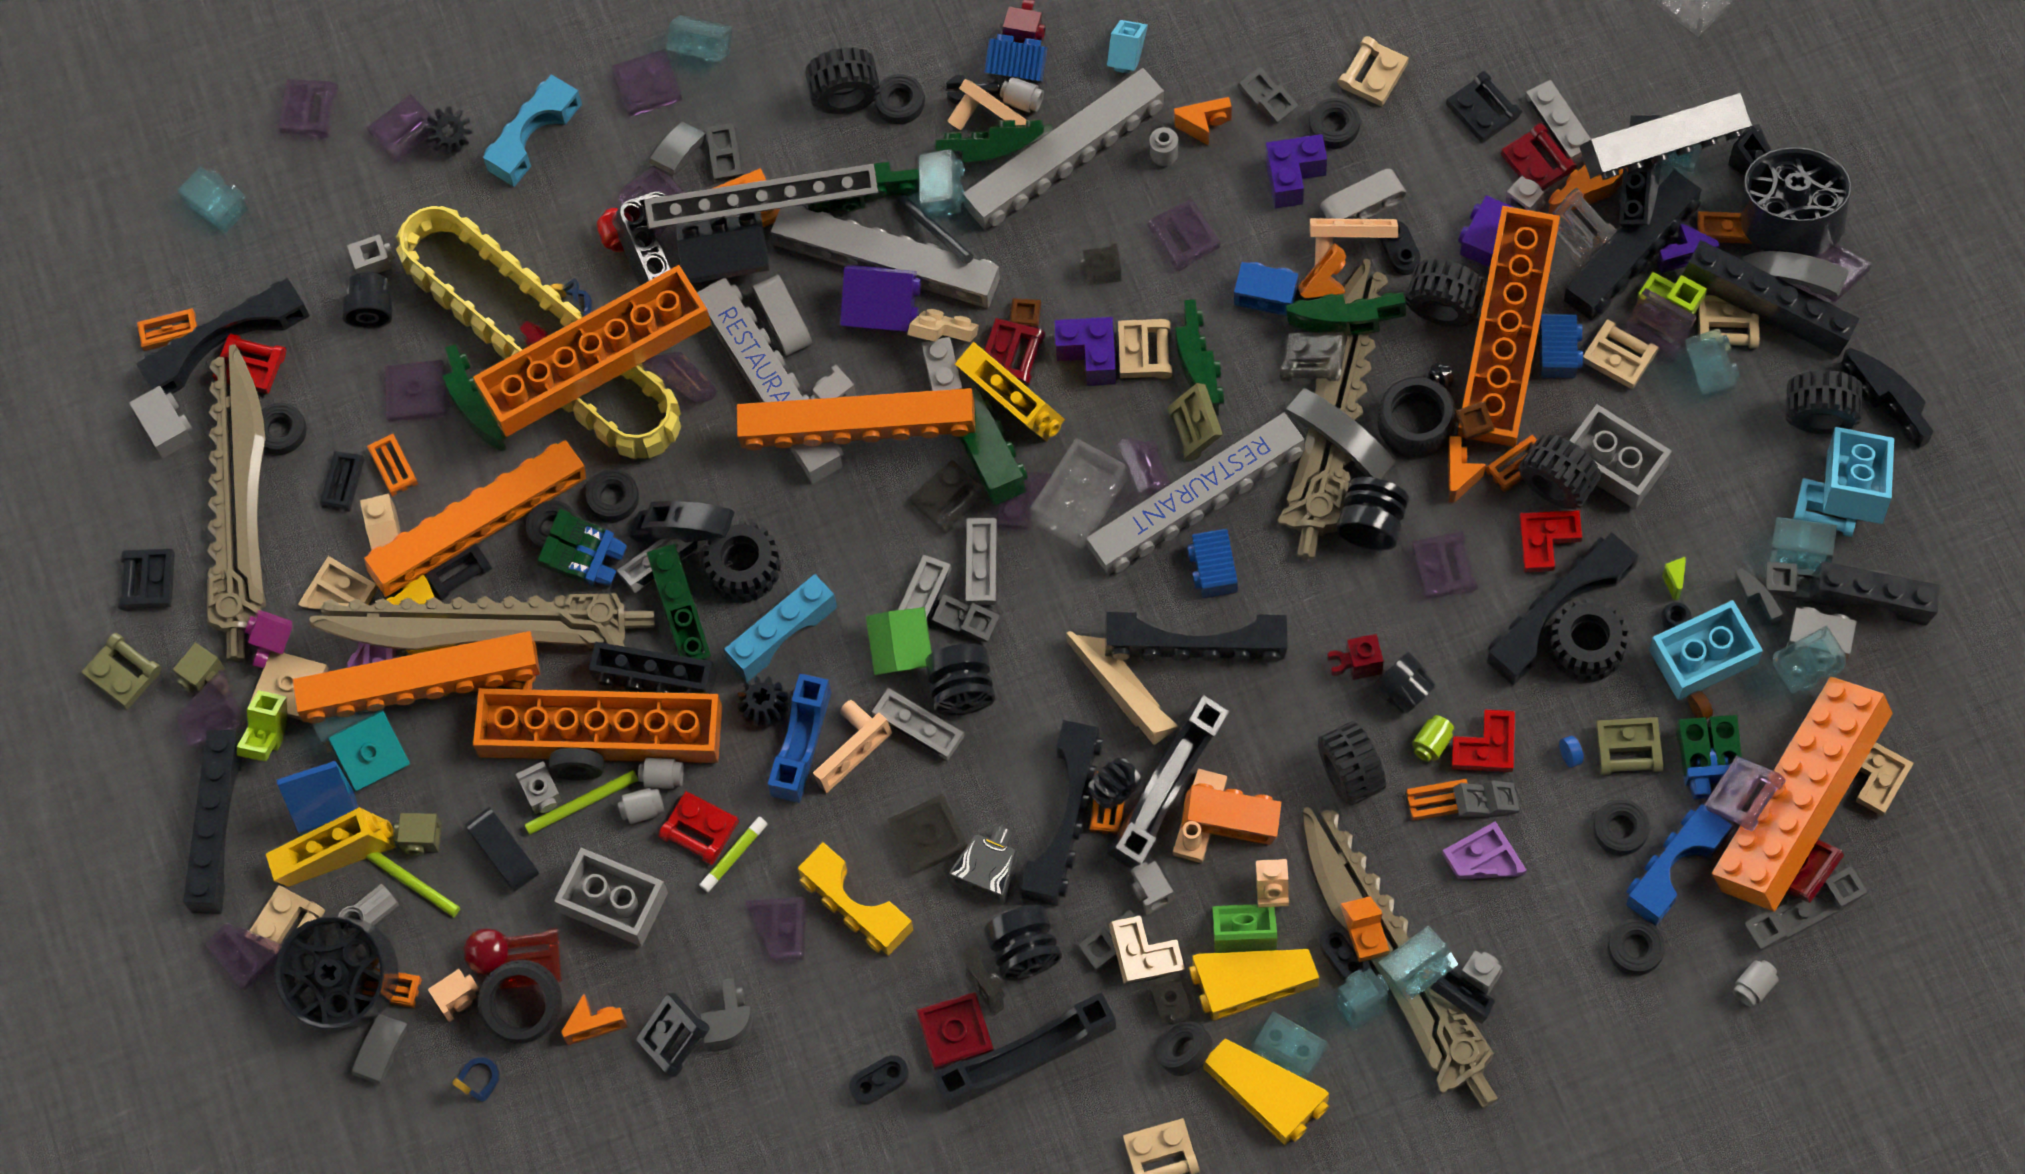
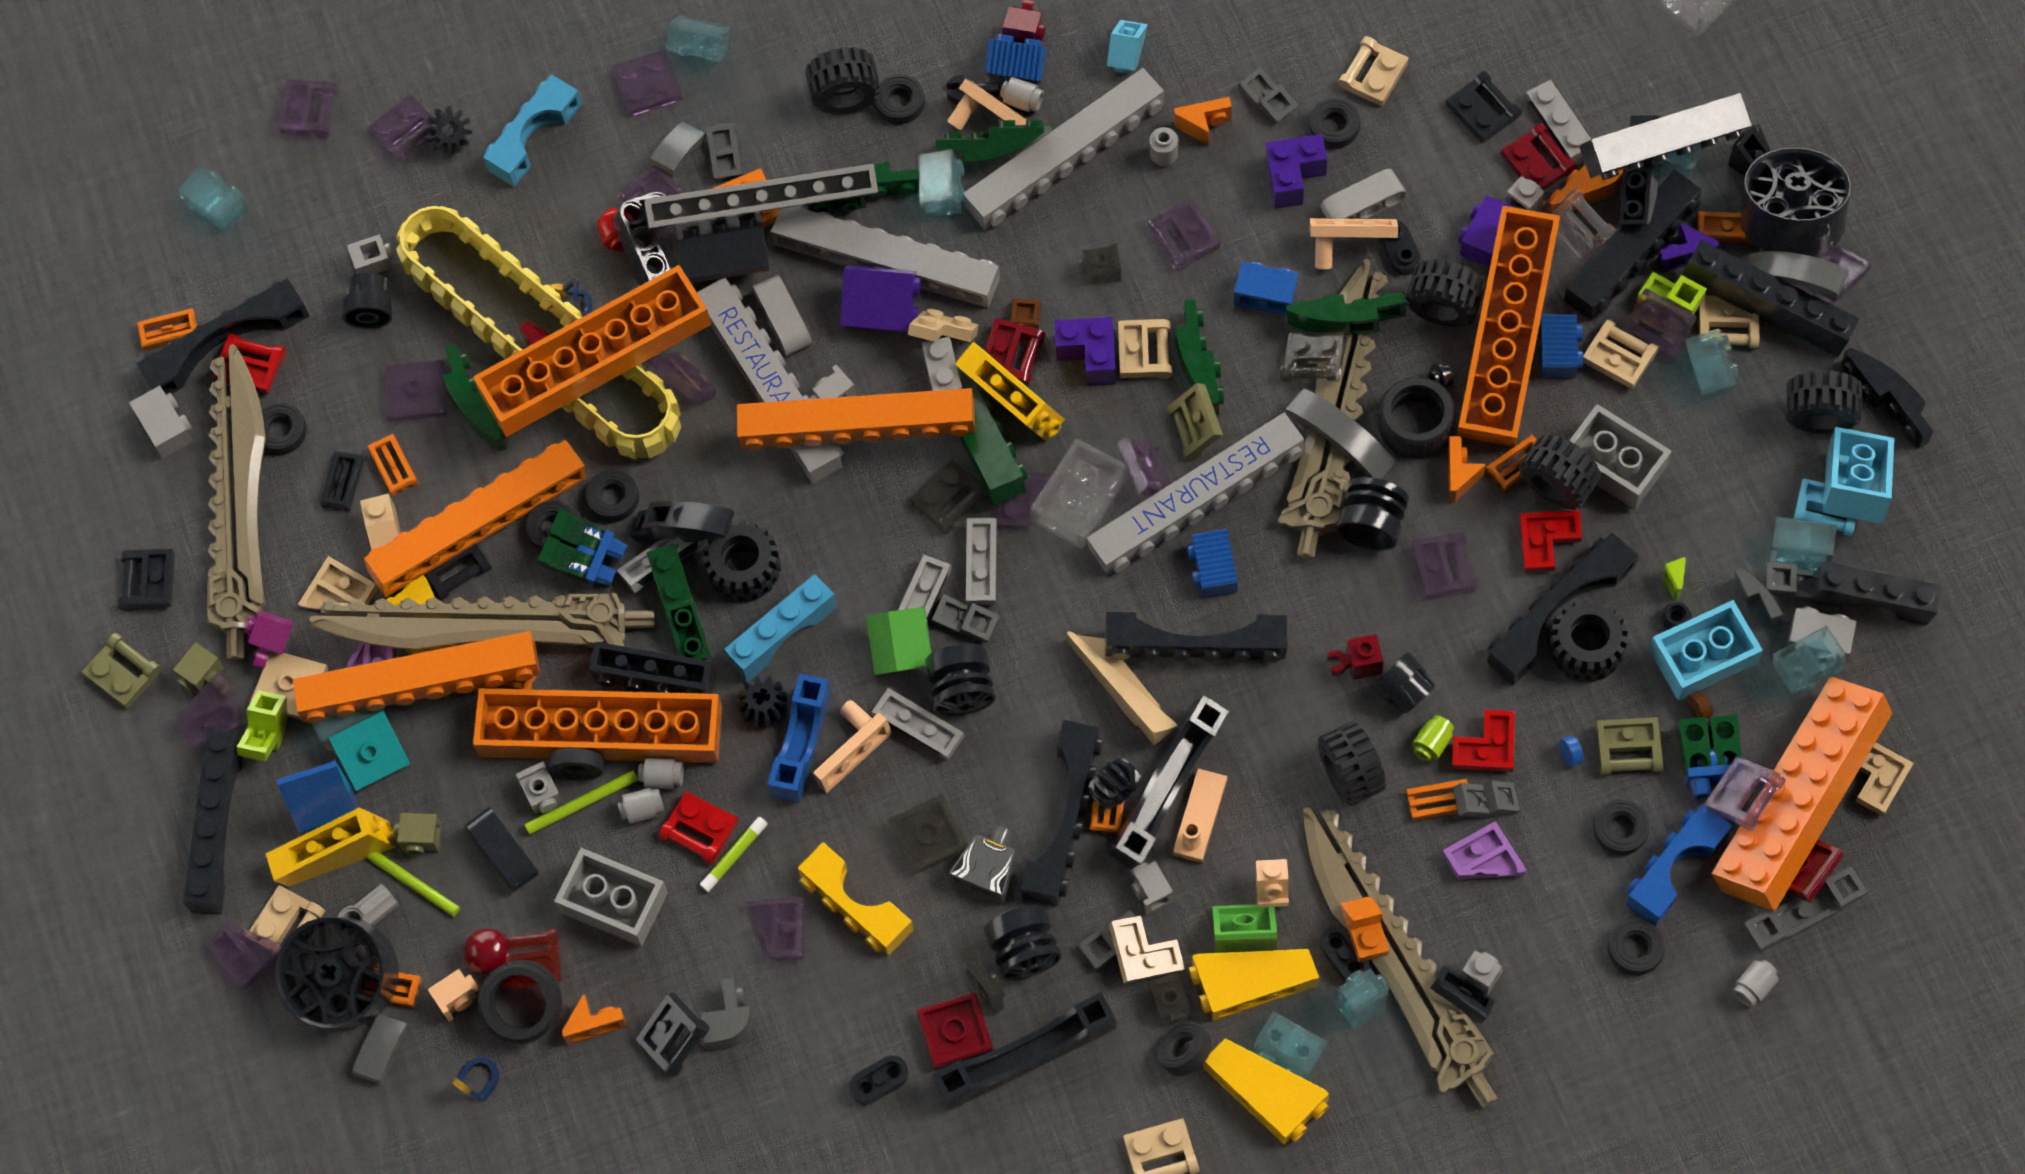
black bar [898,195,973,264] -> none
orange brick [1181,783,1281,845] -> none
orange slope [1298,243,1347,298] -> none
clear light blue brick [1378,925,1458,1001] -> none
reddish brown tile [1456,401,1494,440] -> none

